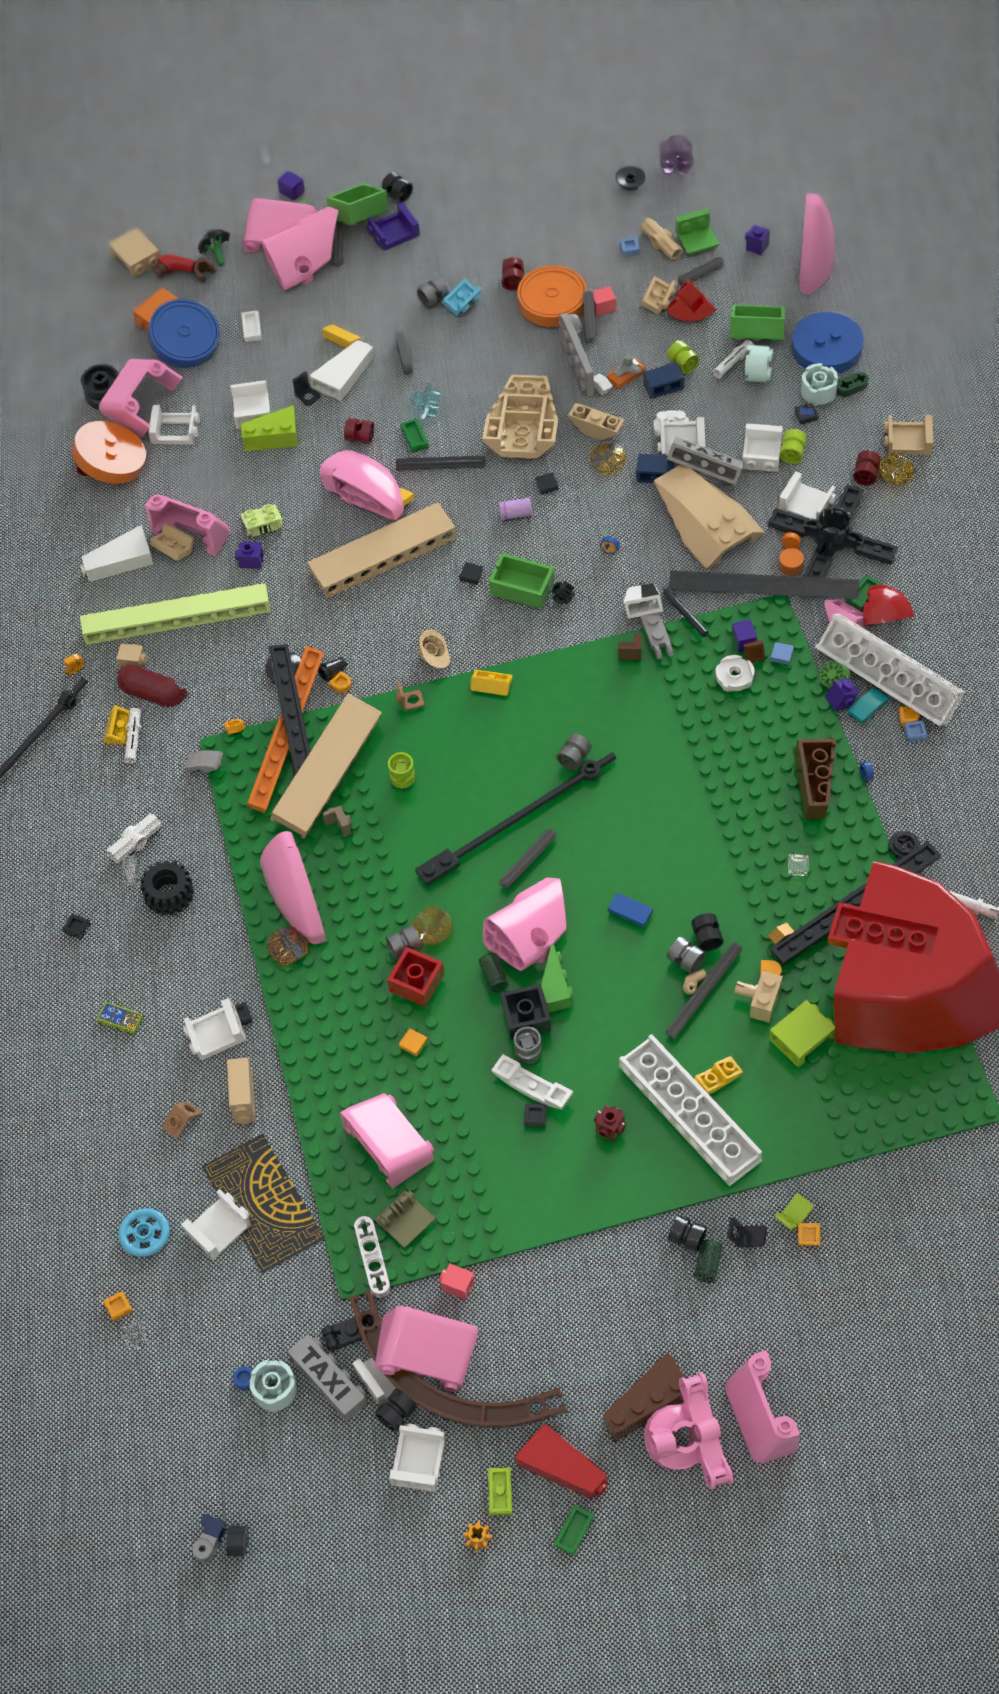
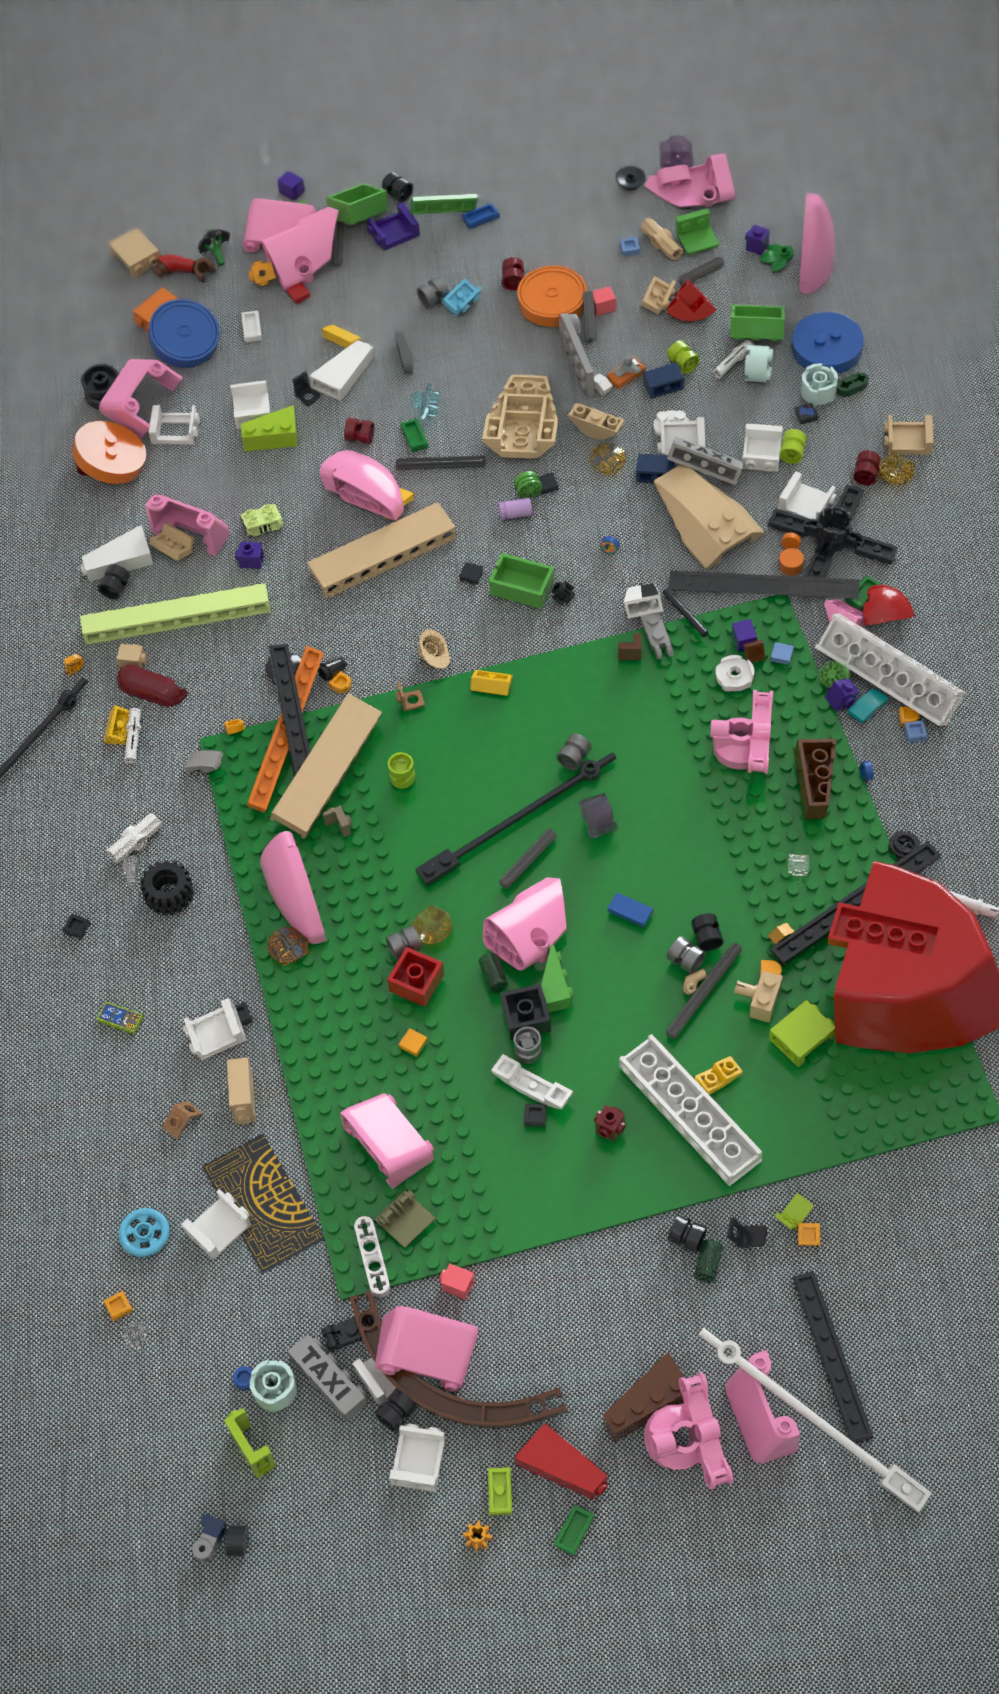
none -> black wheel [97,564,130,600]
none -> lime panel [224,1408,276,1479]
none -> light orange brick [248,260,276,286]
none -> red tile [287,282,311,304]
none -> bright green plate [409,194,478,215]
none -> blue tile [462,203,500,230]
none -> bright green wheel [514,471,542,499]
none -> brick [579,793,618,838]
none -> bright pink panel [644,153,735,208]
none -> white bar [698,1327,932,1512]
none -> bright pink piece [710,690,773,774]
none -> green plate [760,244,794,273]
none -> black tile [792,1271,874,1444]

